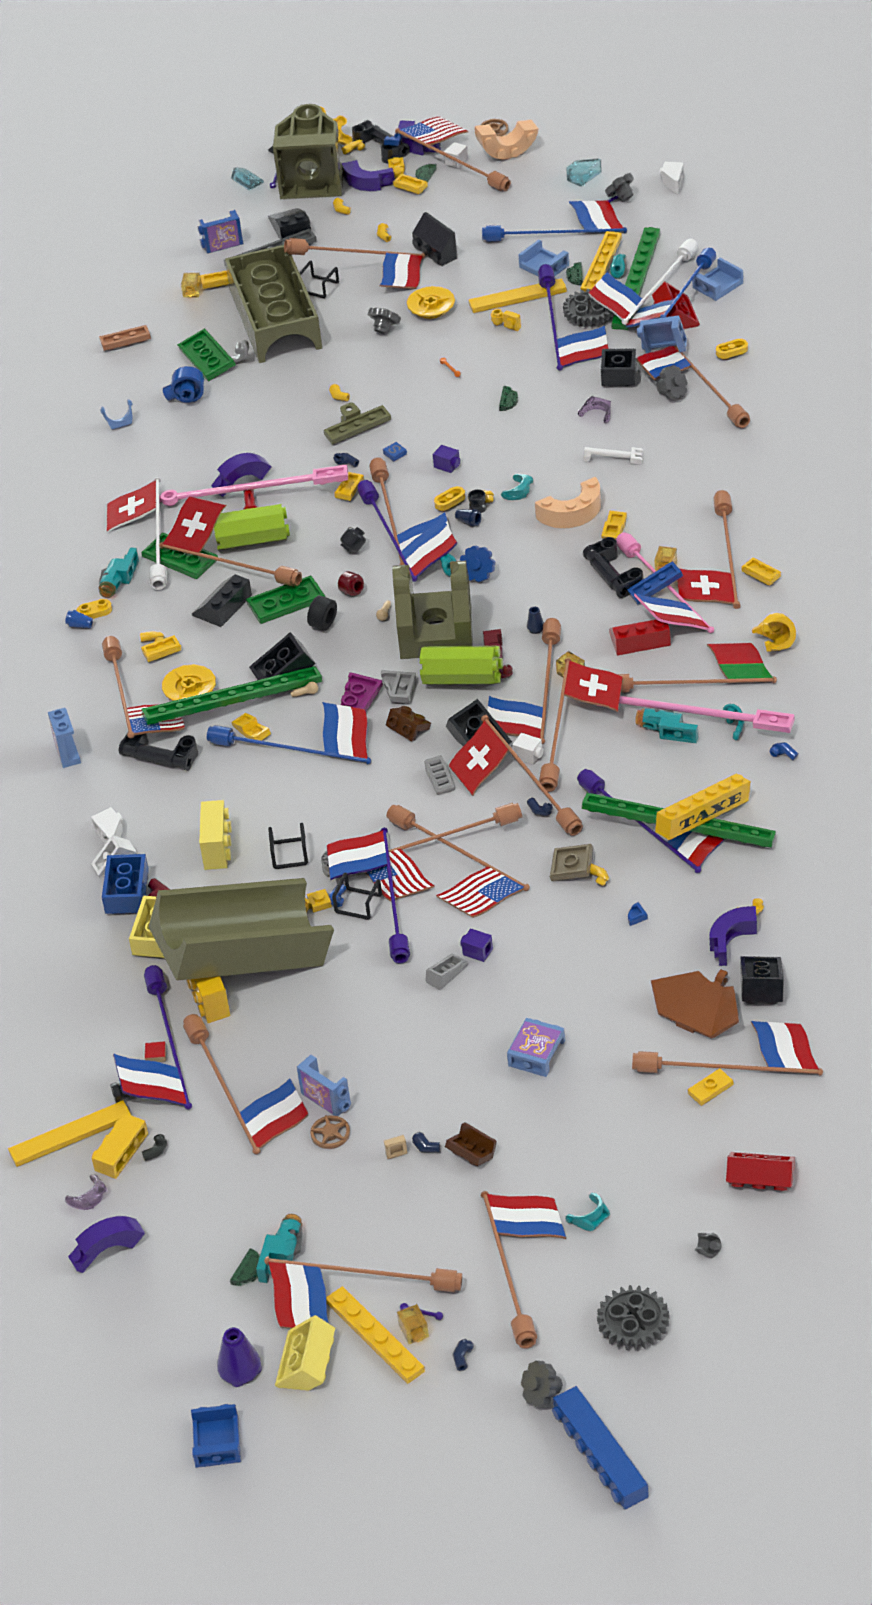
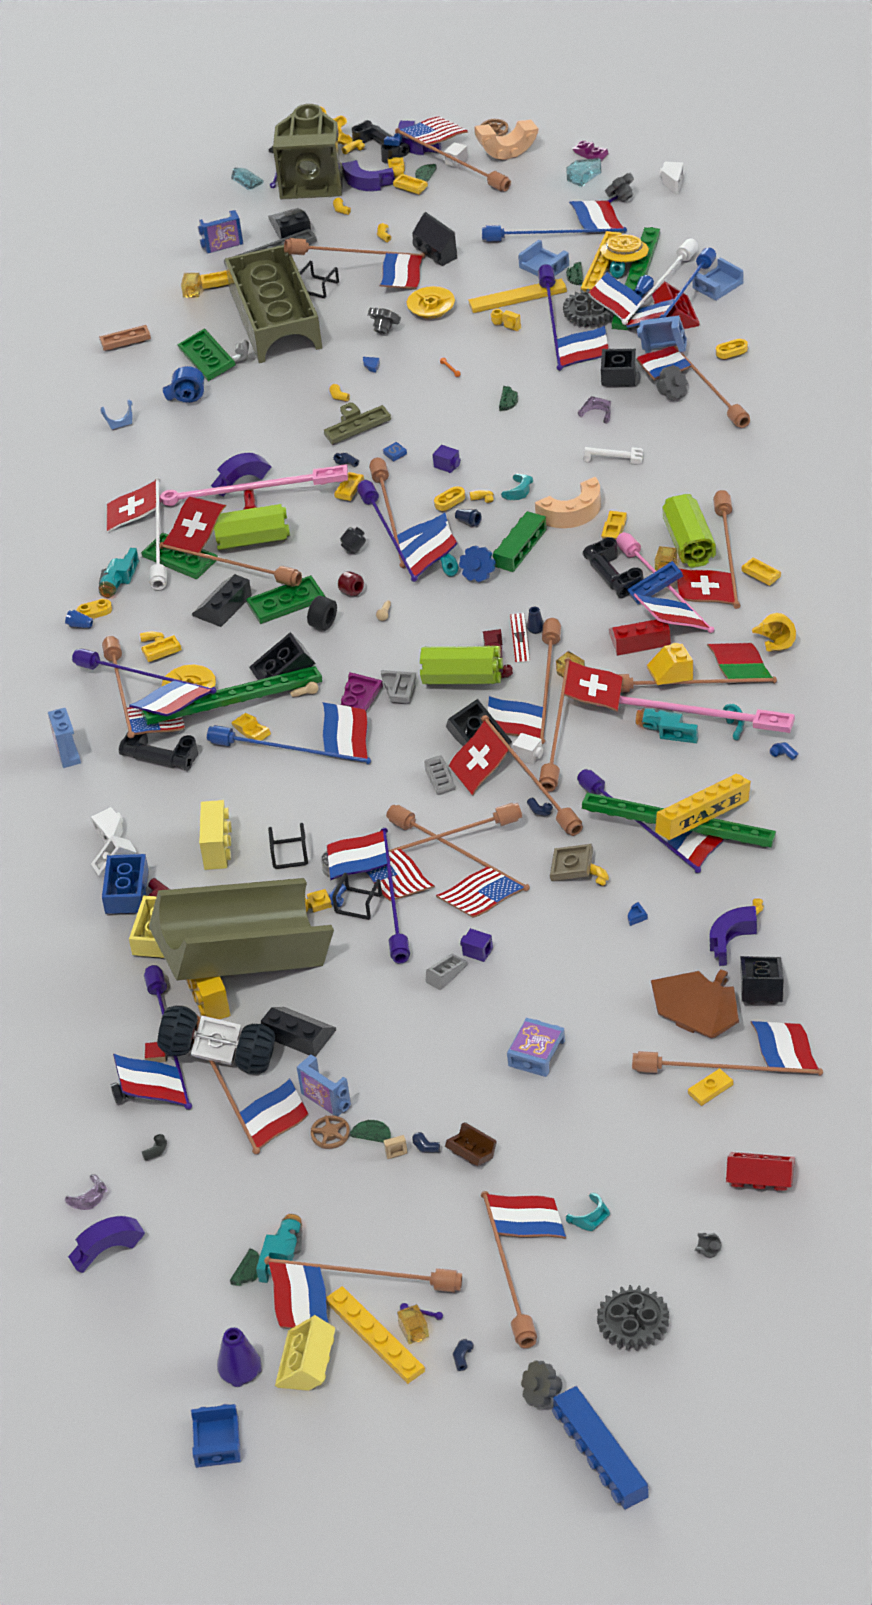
yellow tile [8,1100,131,1167] -> none
yellow brick [92,1113,148,1179] -> none
reddish brown bracket [386,706,431,741] -> none
olive brick [392,561,473,659] -> none
black wheel [468,489,487,513] -> none
none -> flag [72,648,217,716]
none -> black plate [157,1005,275,1074]
none -> black slope [261,1007,336,1057]
none -> clear green tile [350,1120,392,1143]
none -> blue tile [363,357,380,373]
none -> green brick [492,511,547,572]
none -> sticker [510,613,530,662]
none -> magenta slope [573,140,609,162]
none -> yellow piece [600,234,649,262]
none -> blue cone [634,275,654,297]
none -> yellow slope [647,643,693,685]
none -> lime brick [662,494,716,568]

